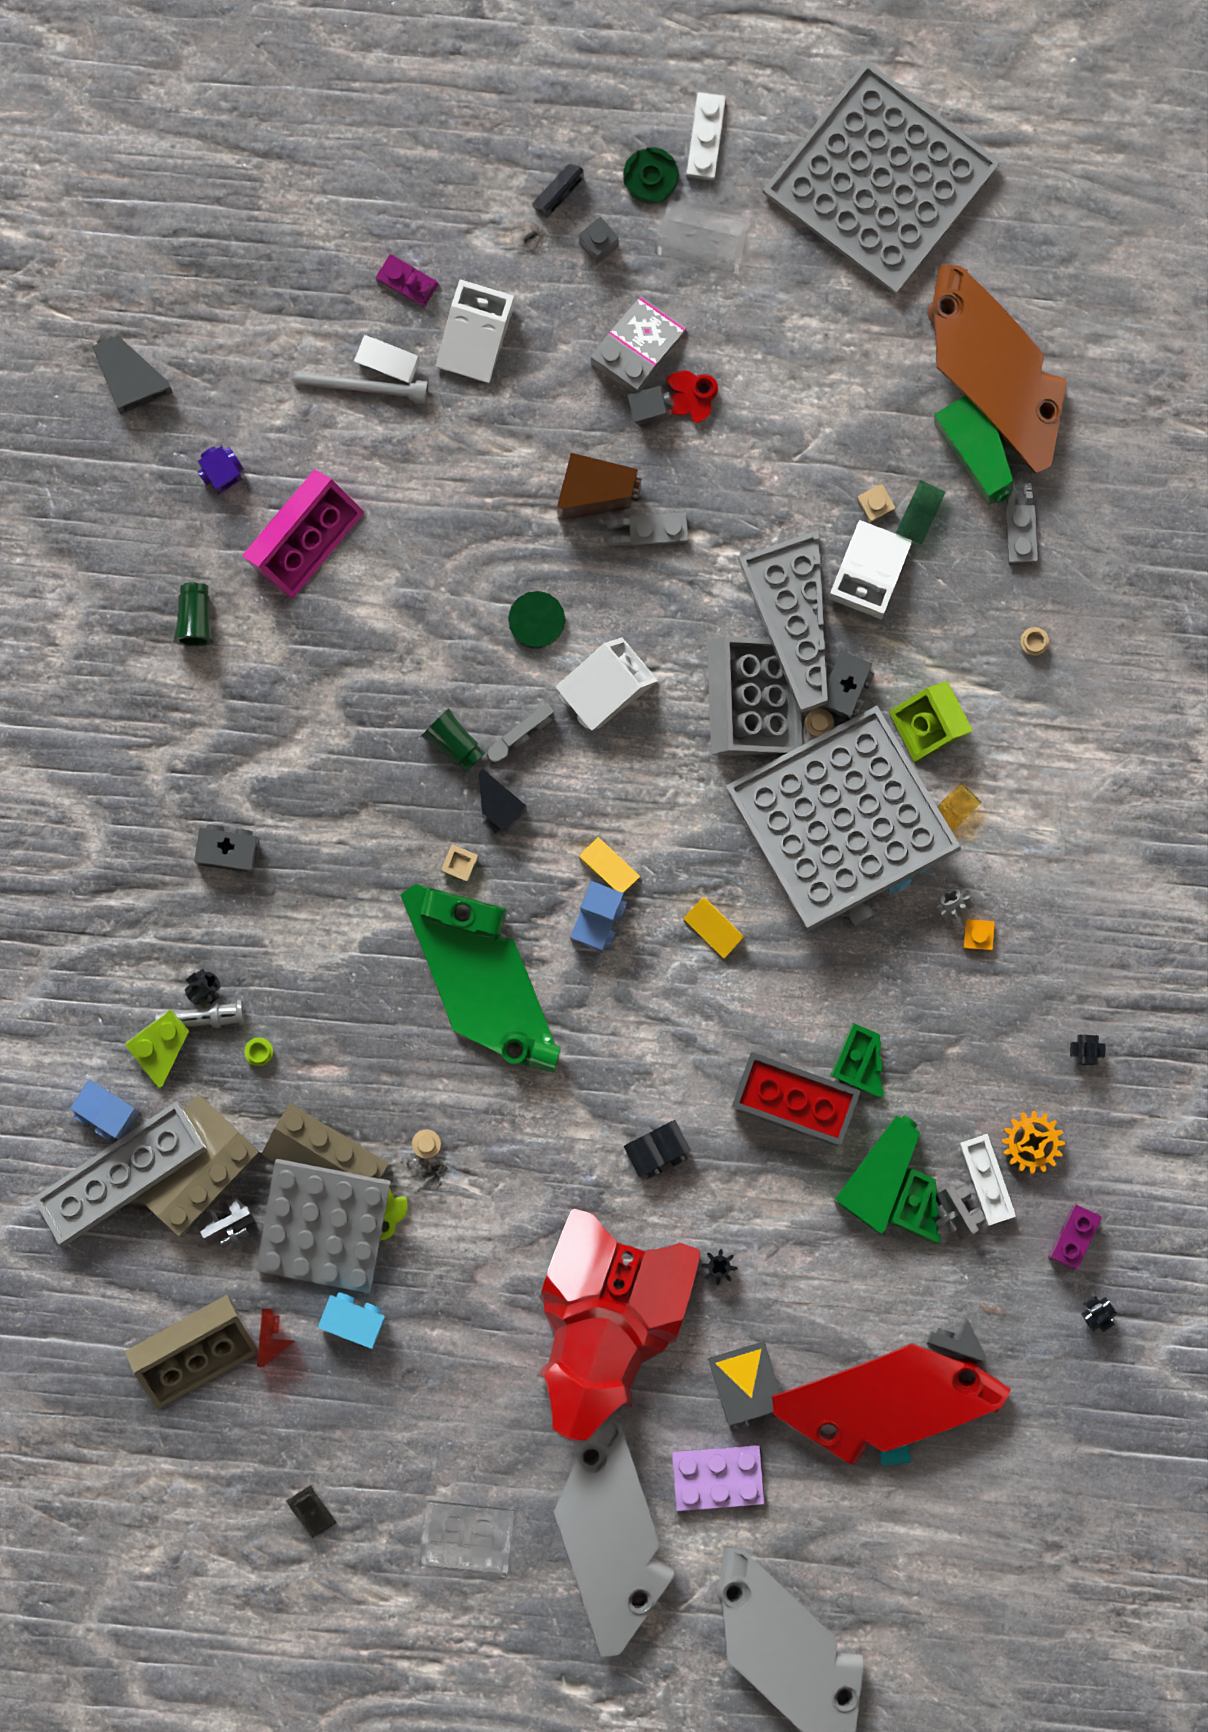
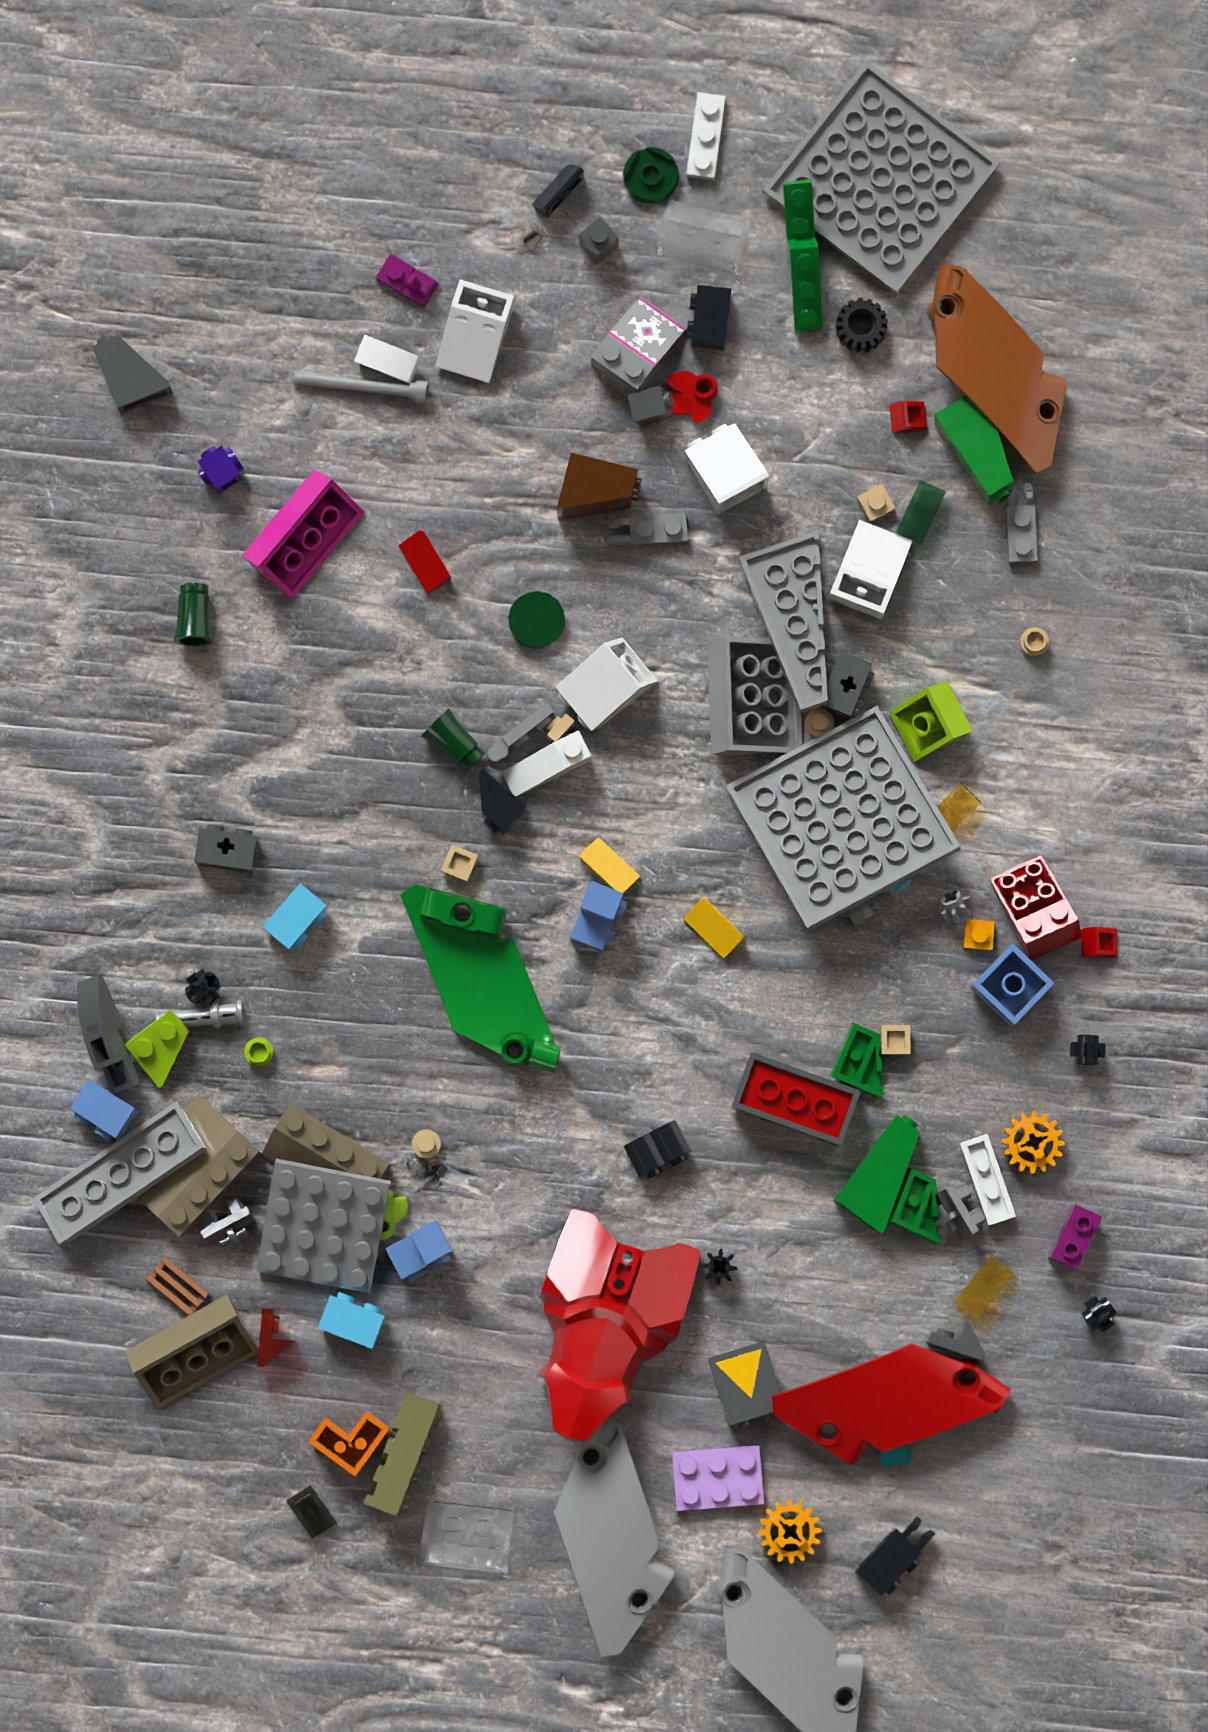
none -> dark grey slope [77,974,141,1094]
none -> nougat tile [146,1256,210,1315]
none -> medium azure brick [263,883,328,952]
none -> orange brick [308,1411,391,1477]
none -> olive wedge [363,1392,443,1516]
none -> medium blue brick [385,1220,454,1282]
none -> red slope [398,529,452,594]
none -> white slope [502,730,592,797]
none -> tan plate [547,714,575,743]
none -> white slope [684,423,769,515]
none -> black brick [686,285,731,351]
none -> light orange gear [758,1499,822,1564]
none -> green bracket [783,179,823,332]
none -> black tyre [835,298,888,353]
none -> black hinge [855,1516,935,1596]
none -> tan plate [881,1025,911,1055]
none -> red slope [889,401,927,433]
none -> clear yellow slope [954,1254,1015,1320]
none -> medium blue brick [970,943,1054,1028]
none -> red slope [990,855,1082,961]
none -> red slope [1081,927,1117,957]

